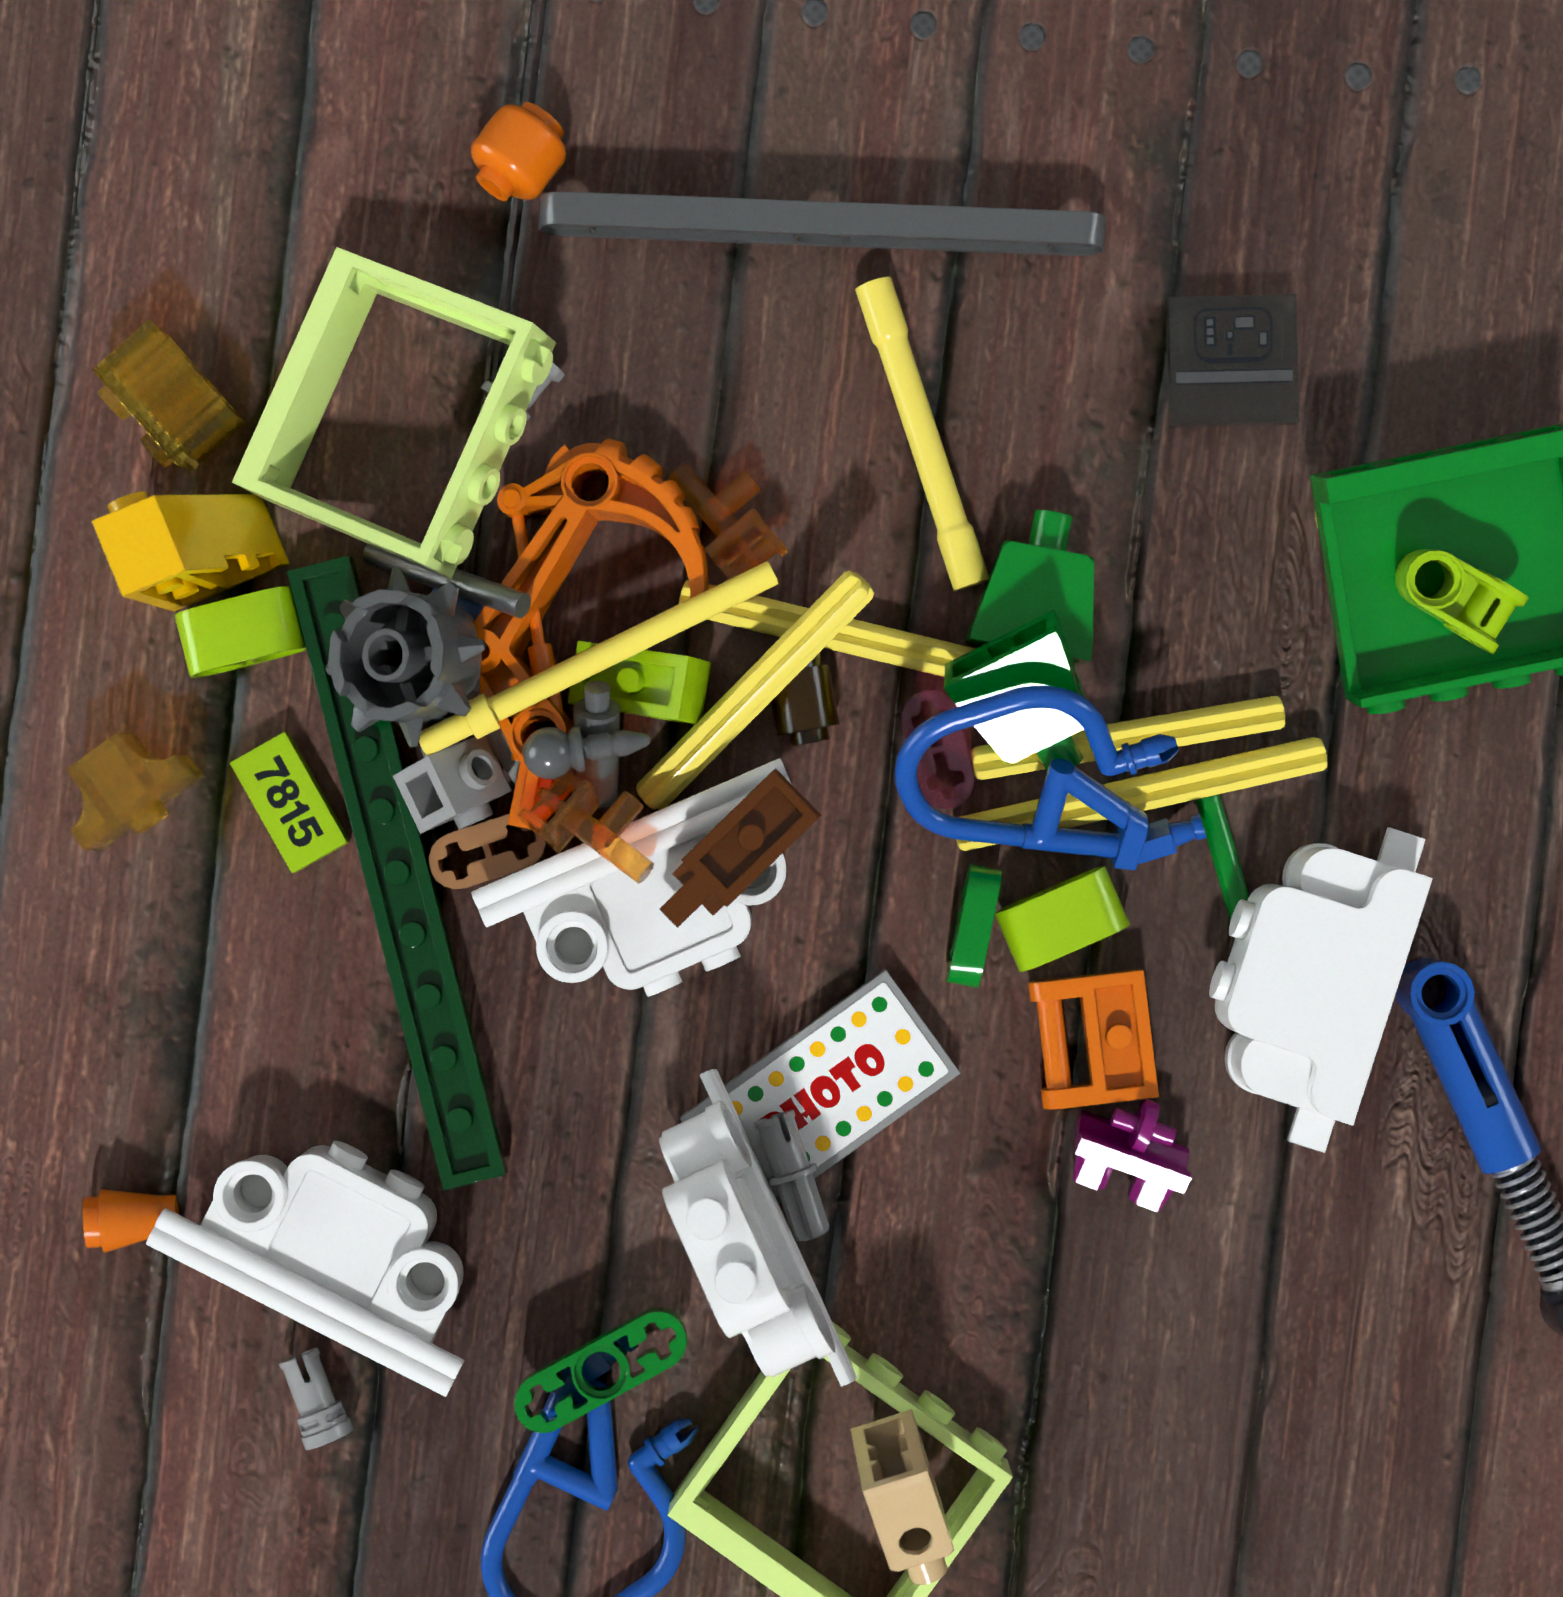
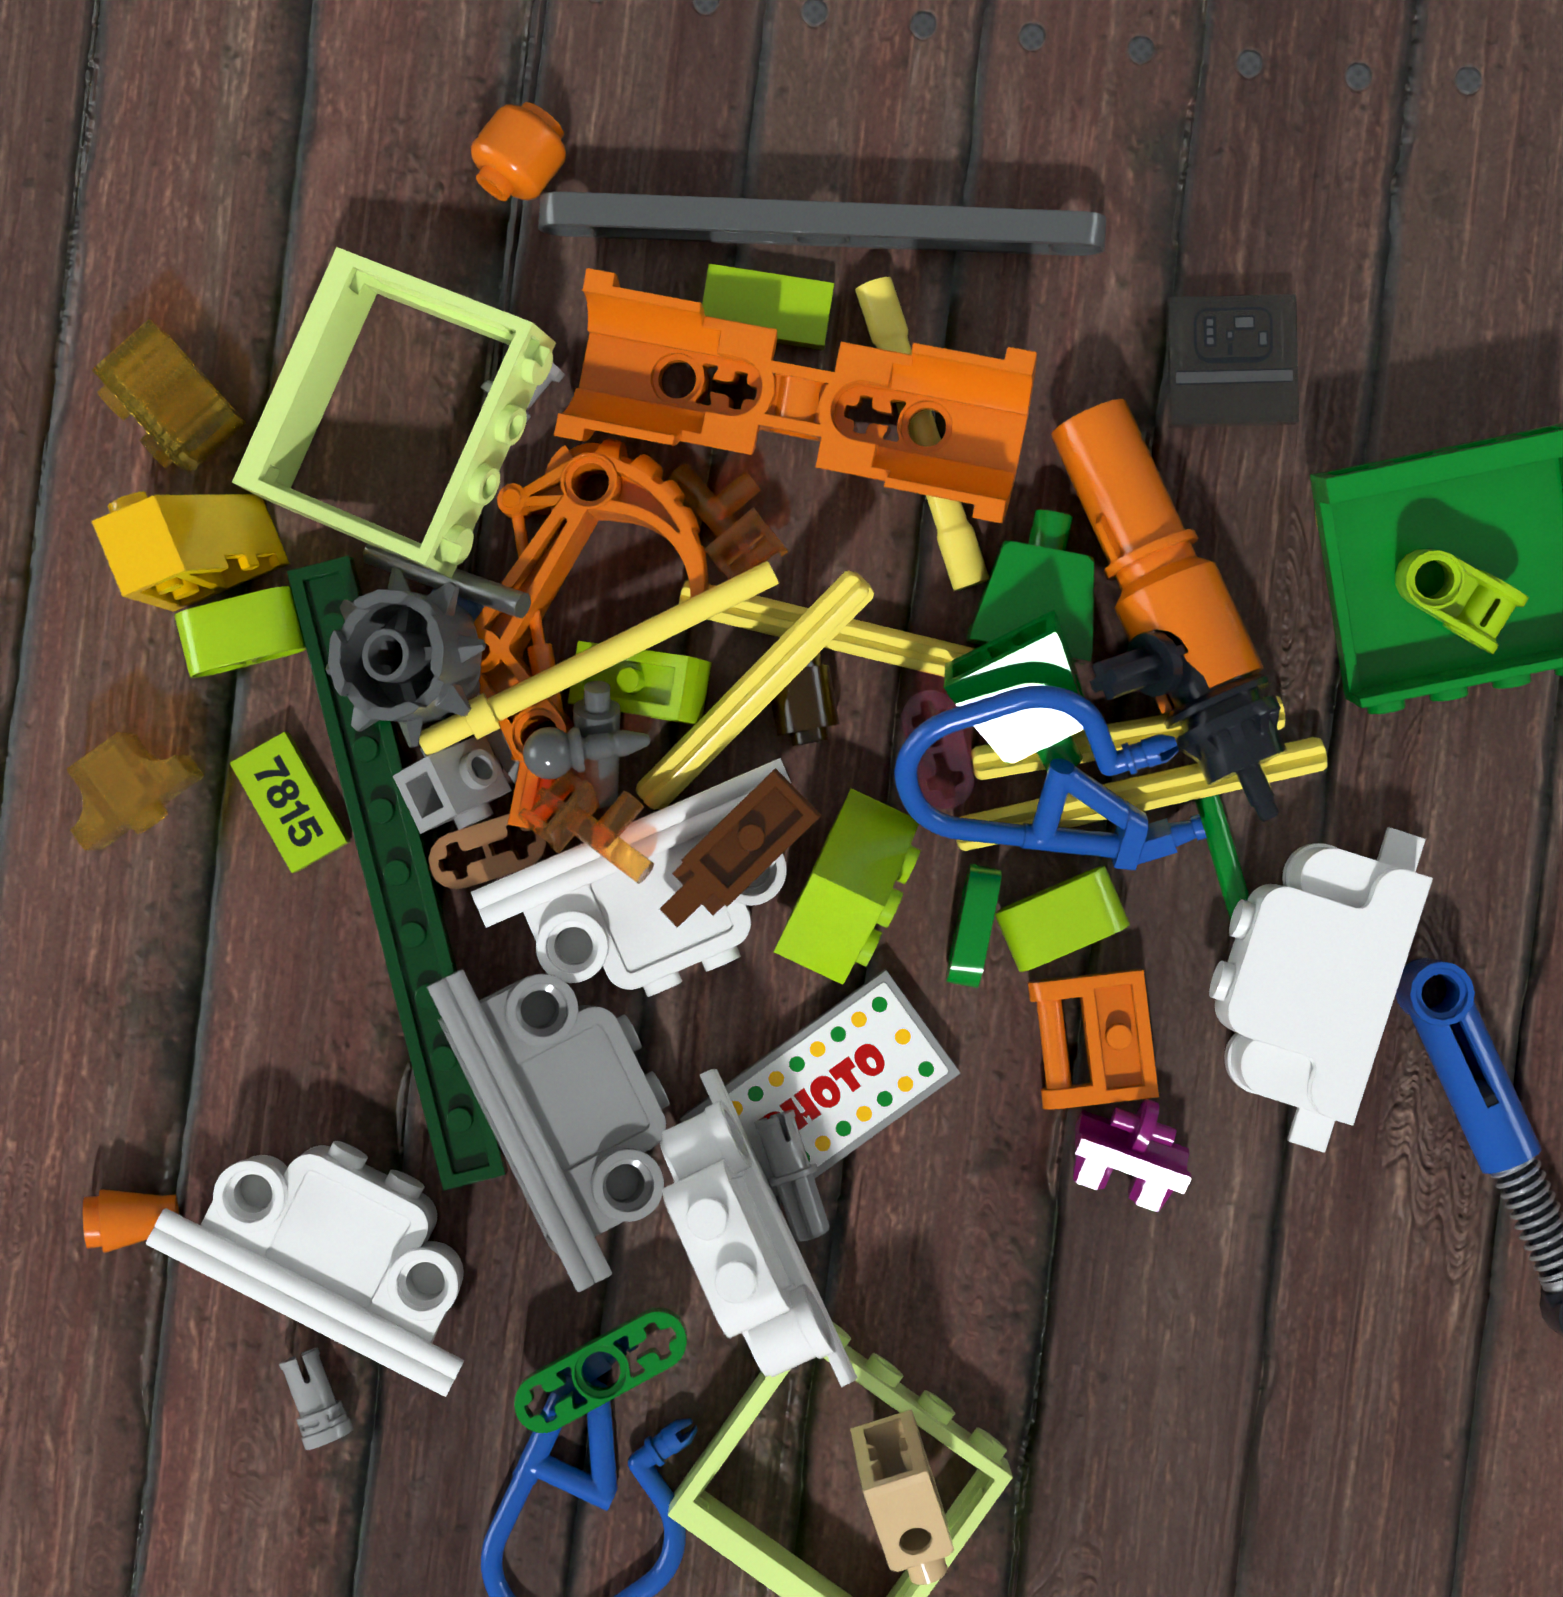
none -> light grey brick [427,969,670,1292]
none -> orange piece [554,268,1037,523]
none -> lime tile [702,264,834,350]
none -> lime brick [774,788,921,985]
none -> orange piece [1051,399,1287,822]

